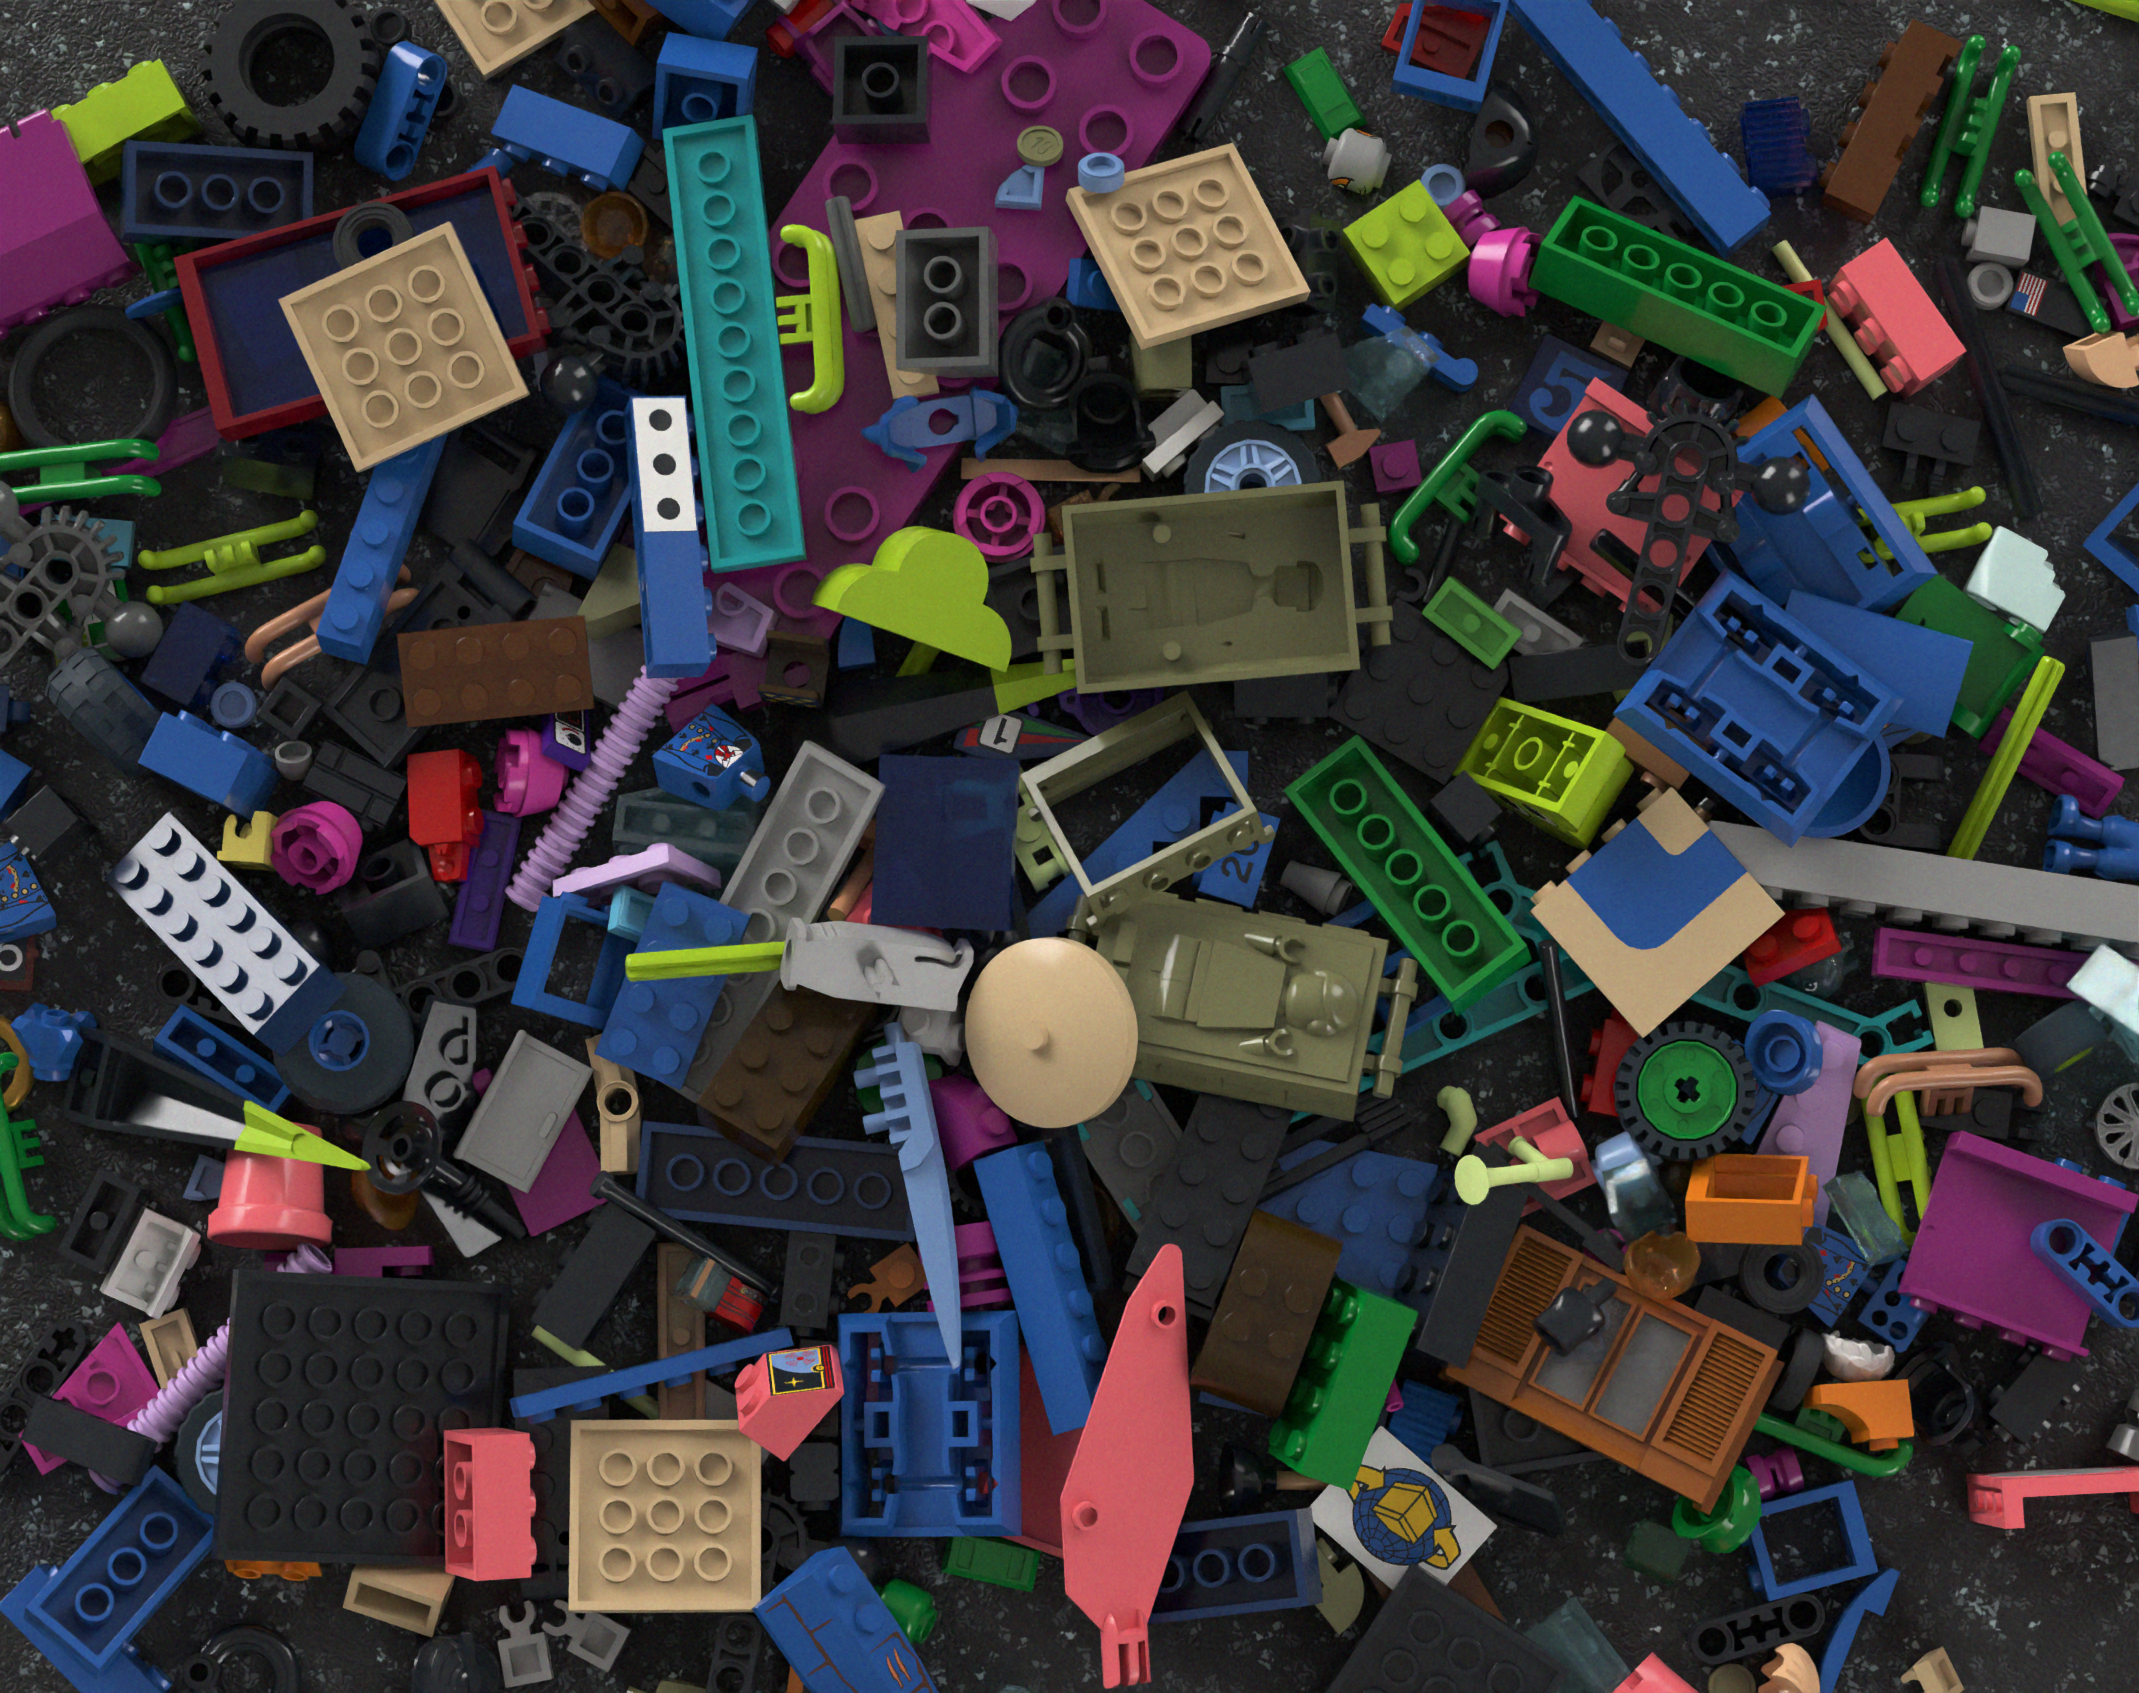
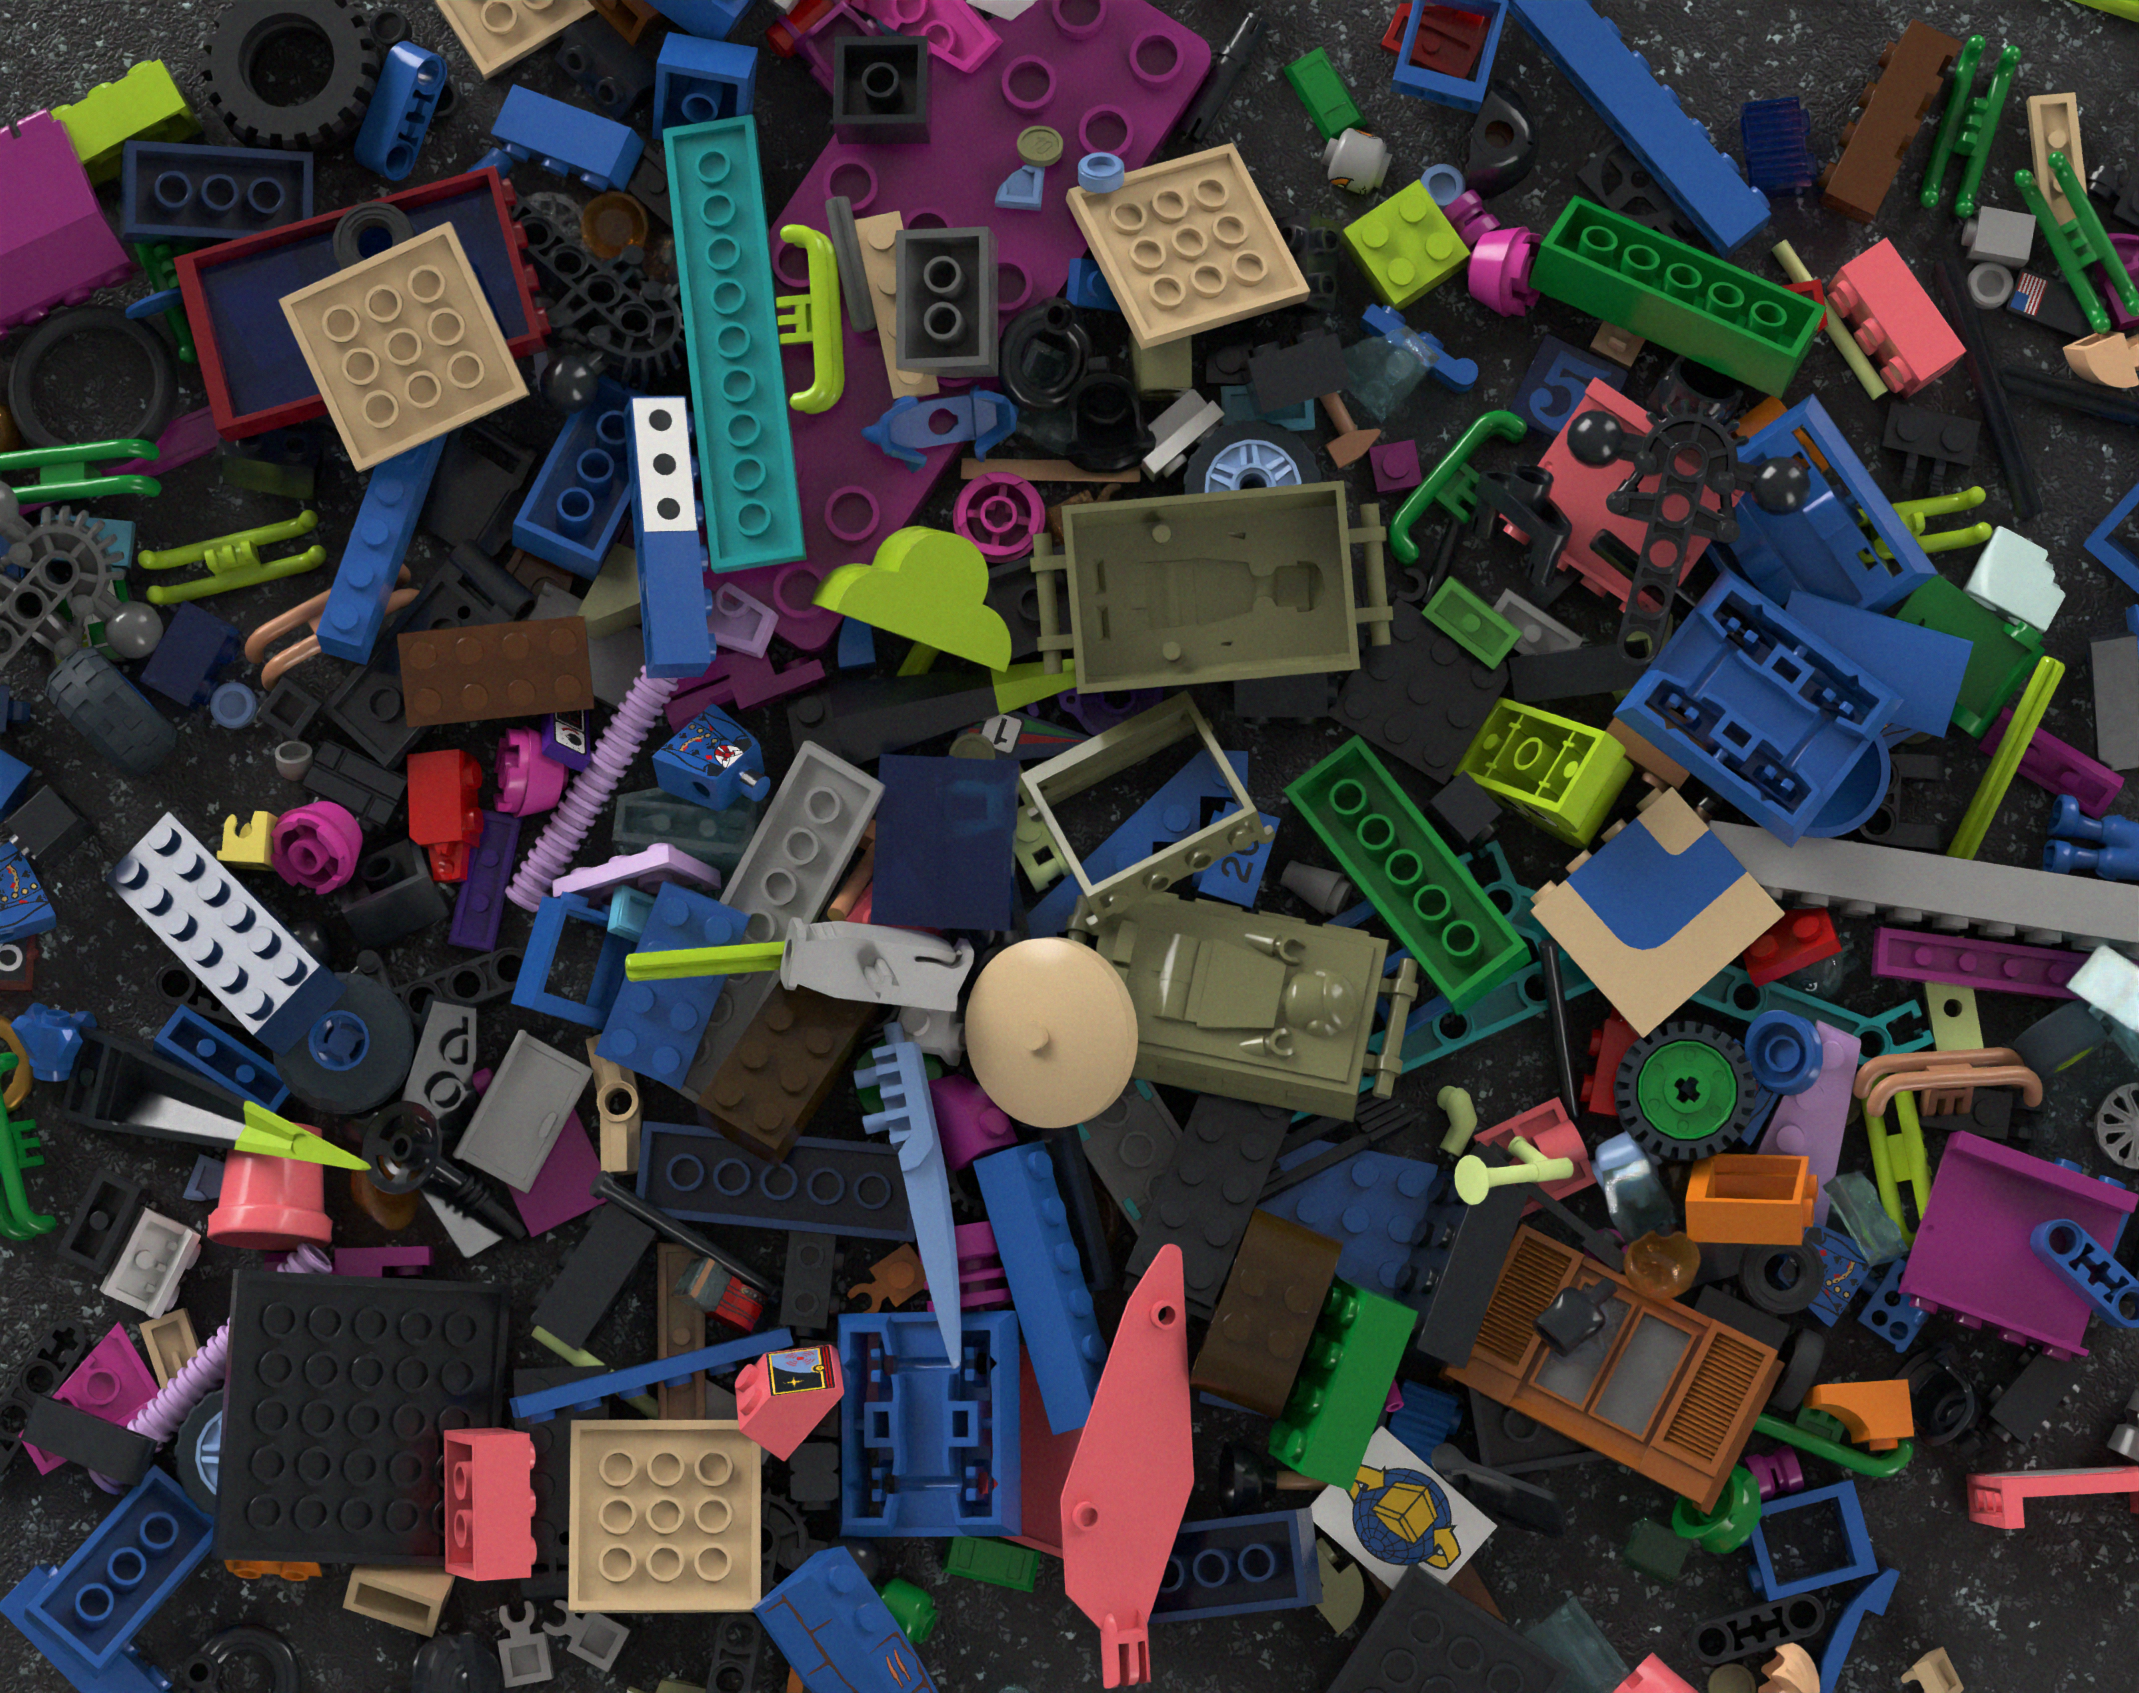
blue brick [138,710,282,821] -> none
dark brown piece [757,630,831,710] -> none
white hair [1821,1330,1895,1383] -> none
none -> olive piece [949,733,996,780]

